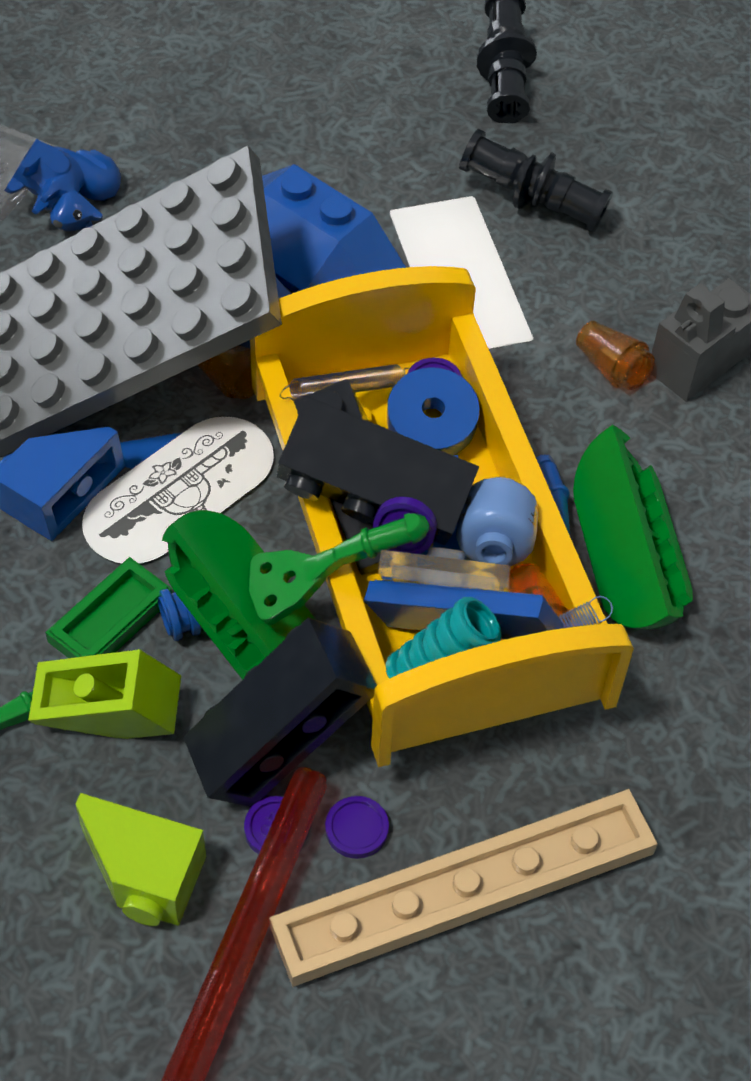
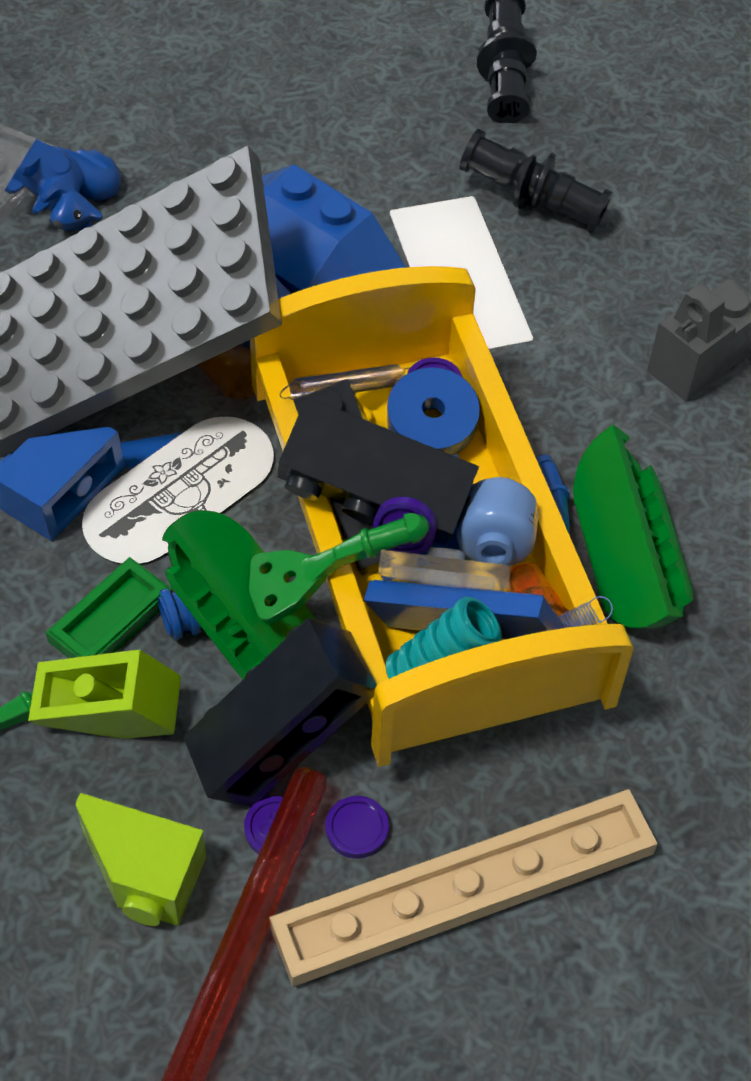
clear orange cone [576,321,655,390] -> none

